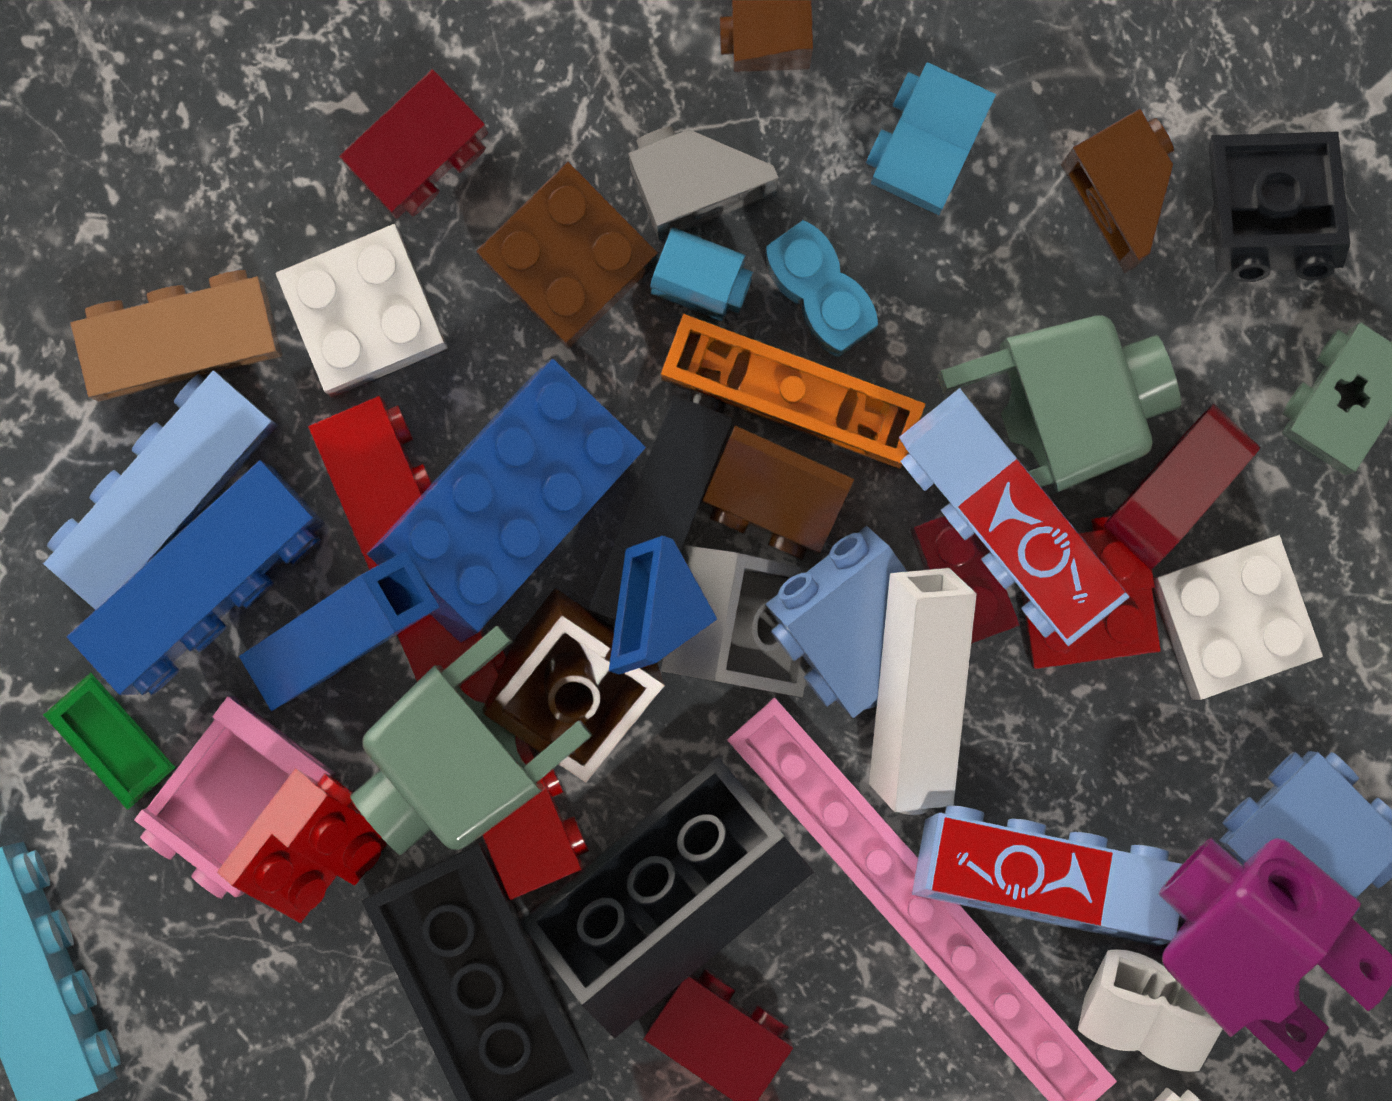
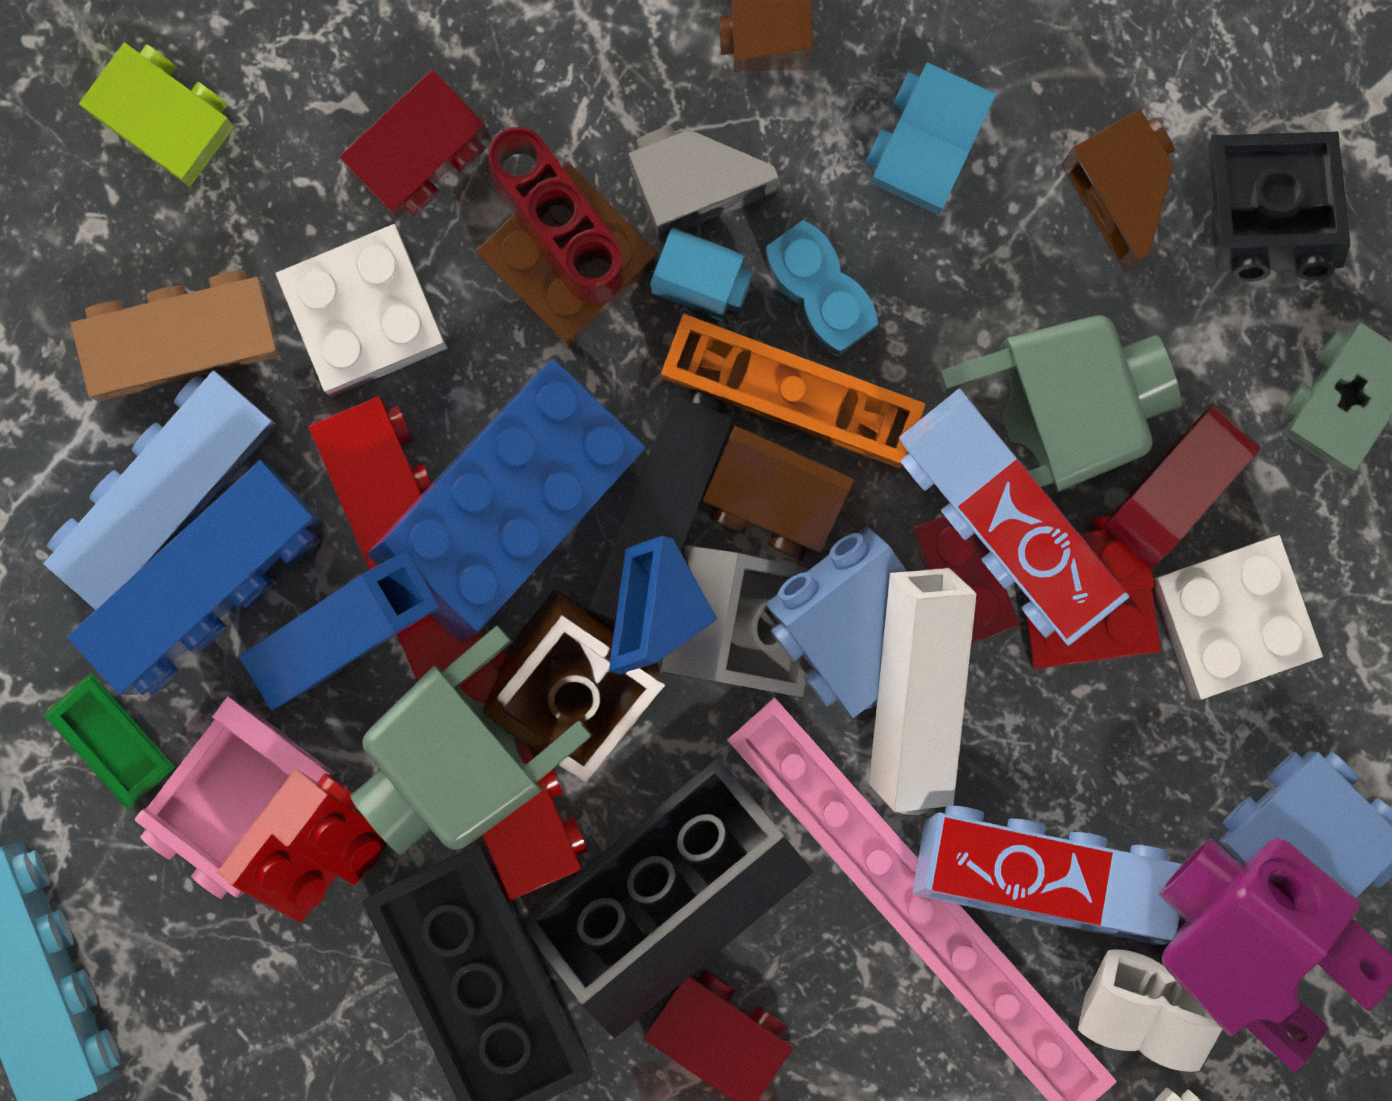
none -> lime brick [79,42,235,187]
none -> dark red beam [488,127,623,304]

